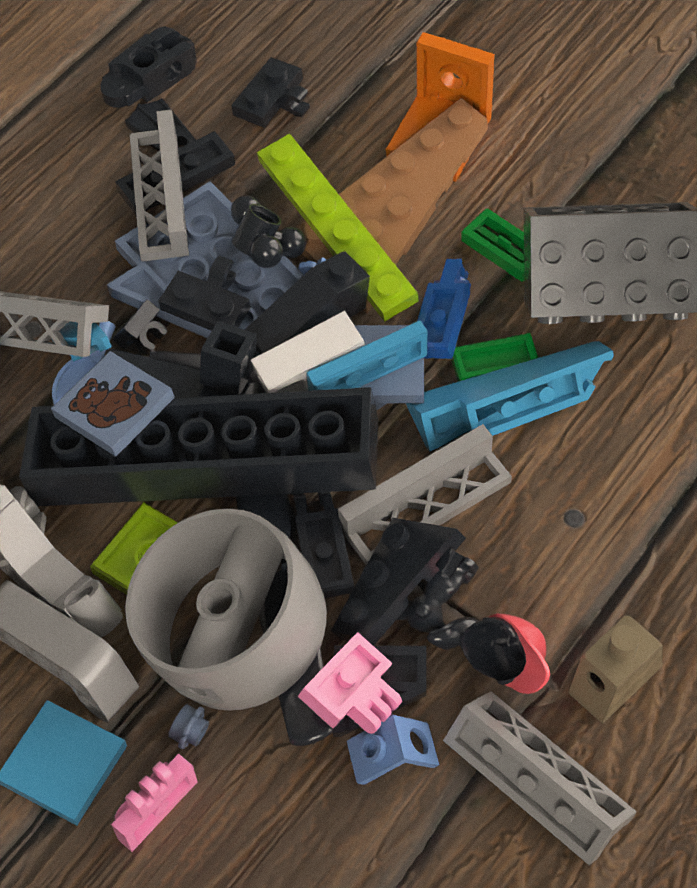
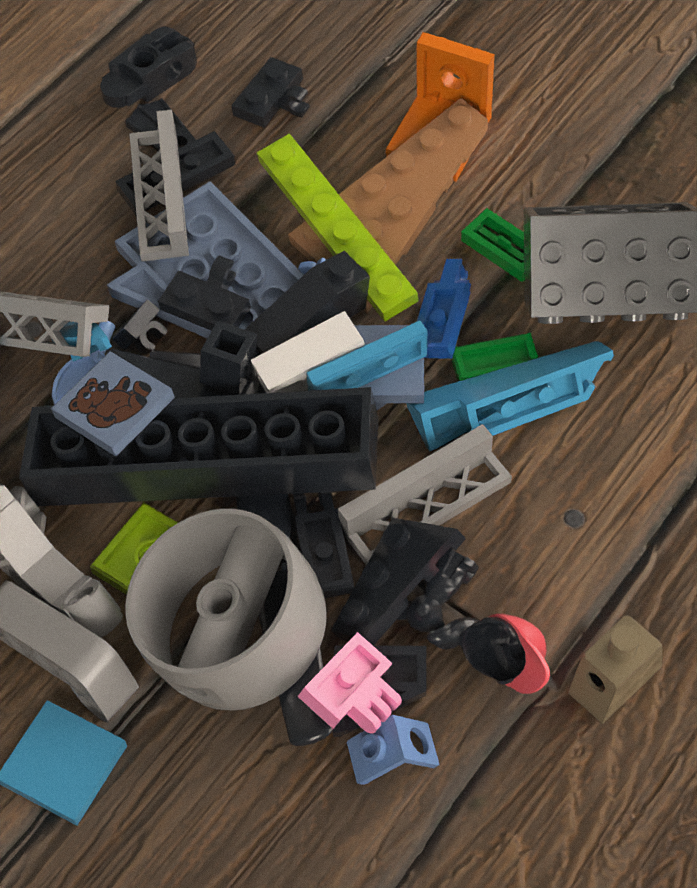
bright pink hinge [111,754,198,852] -> none
sand blue plate [169,704,209,749] -> none
black piece [231,195,307,268] -> none
light grey fence [443,691,637,865] -> none

